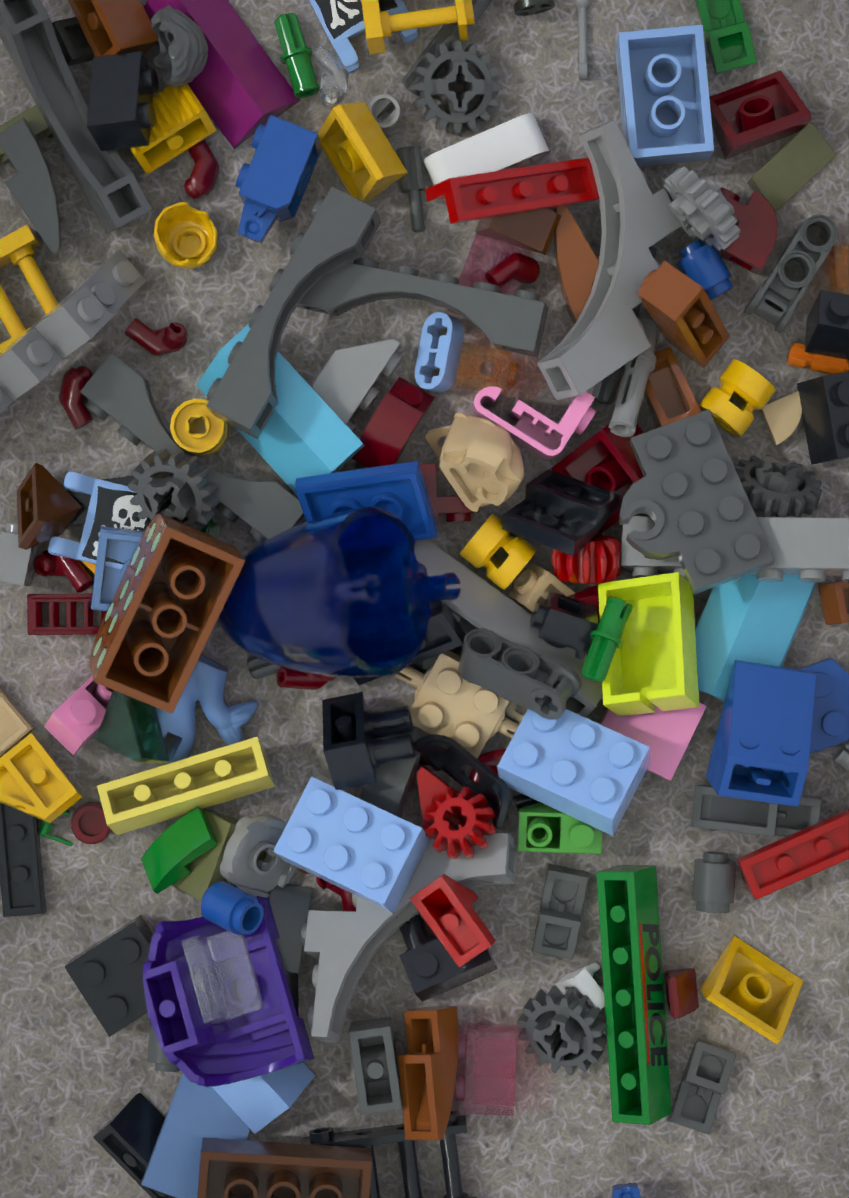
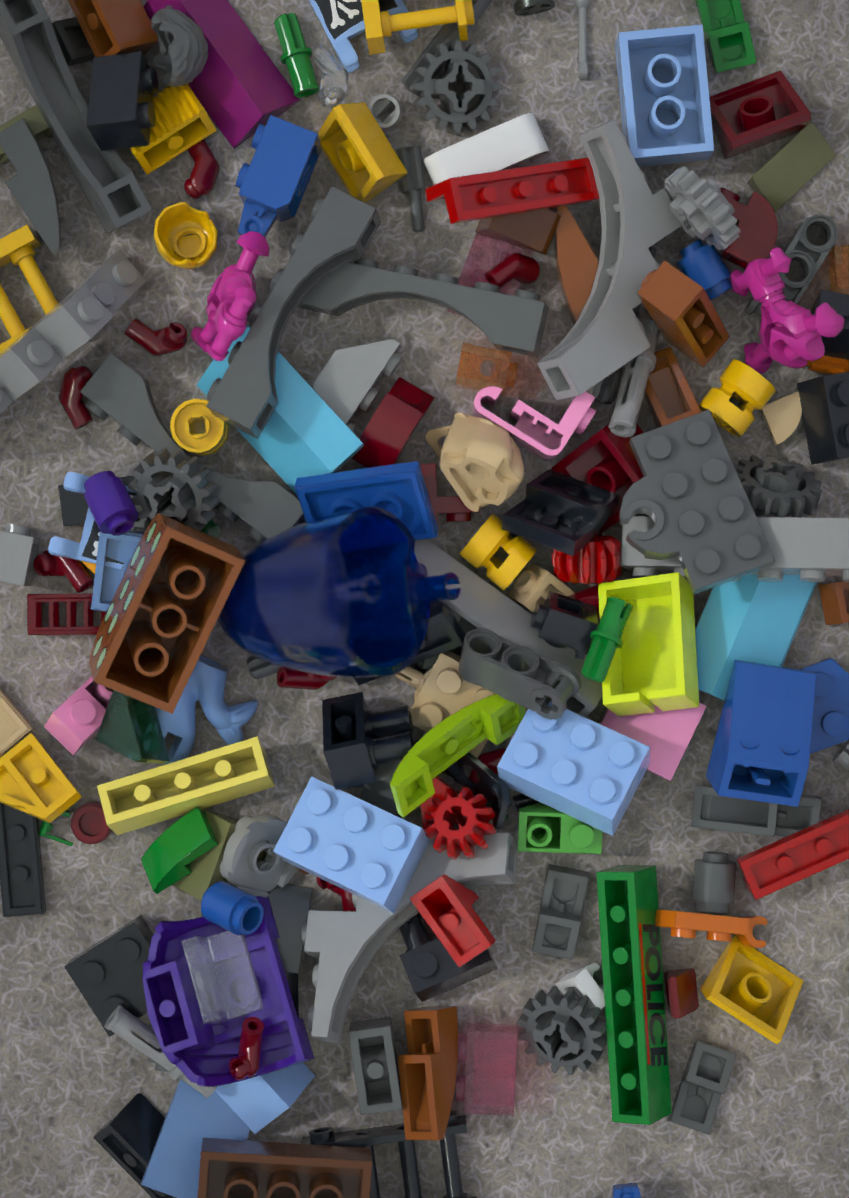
reddish brown slope [17,463,81,550] -> none
light blue beam [415,312,464,393] -> none
none -> dark purple brick [84,471,139,536]
none -> light grey pin [104,1005,217,1098]
none -> dark pink piece [191,231,270,361]
none -> dark red arm [229,1017,264,1080]
none -> lime slope [390,694,526,818]
none -> orange plate [655,910,768,948]
none -> dark pink piece [730,247,845,373]

